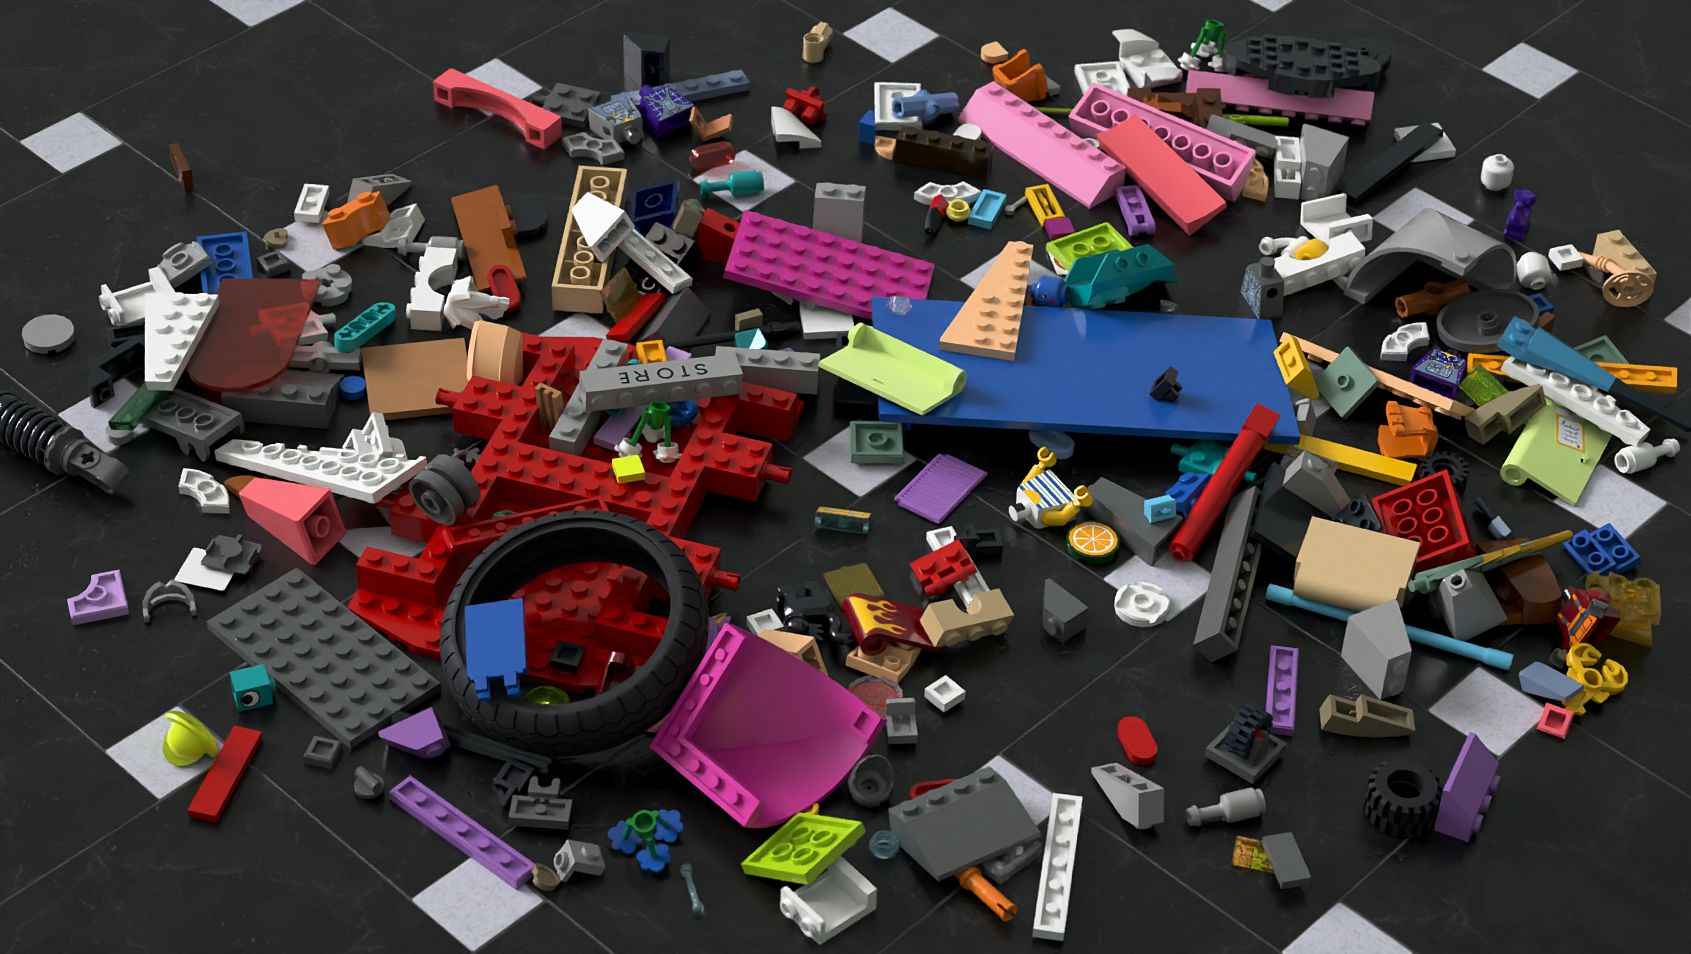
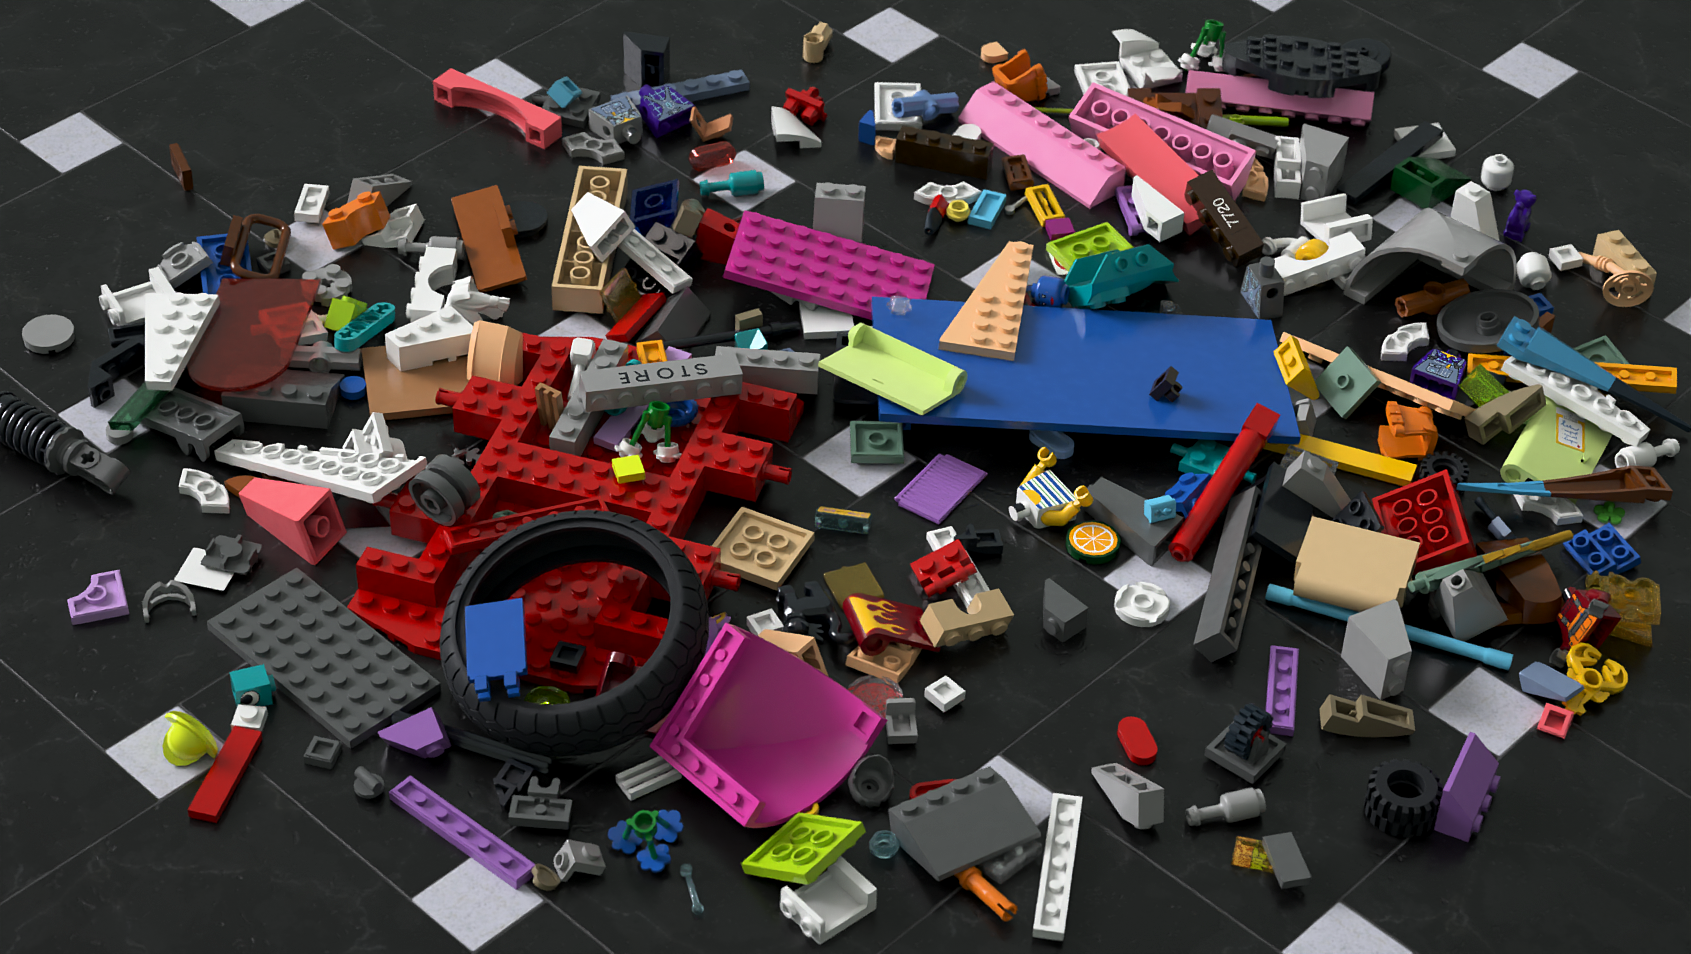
red tile [487,265,521,312] -> none
none -> reddish brown bar [220,214,291,284]
none -> white plate [231,704,268,732]
none -> lime slope [324,296,367,331]
none -> white wedge [385,305,473,371]
none -> medium azure slope [547,77,582,108]
none -> white piece [567,337,596,400]
none -> white tile [616,756,682,801]
none -> tan plate [712,507,814,591]
none -> reddish brown plate [1002,154,1034,191]
none -> white slope [1131,176,1184,242]
none -> dark brown brick [1184,170,1264,268]
none -> dark green slope [1390,157,1472,209]
none -> white slope [1451,181,1499,241]
none -> reddish brown plate [1456,465,1673,503]
none -> white tile [1513,494,1584,525]
none -> bright green plant [1594,501,1625,525]

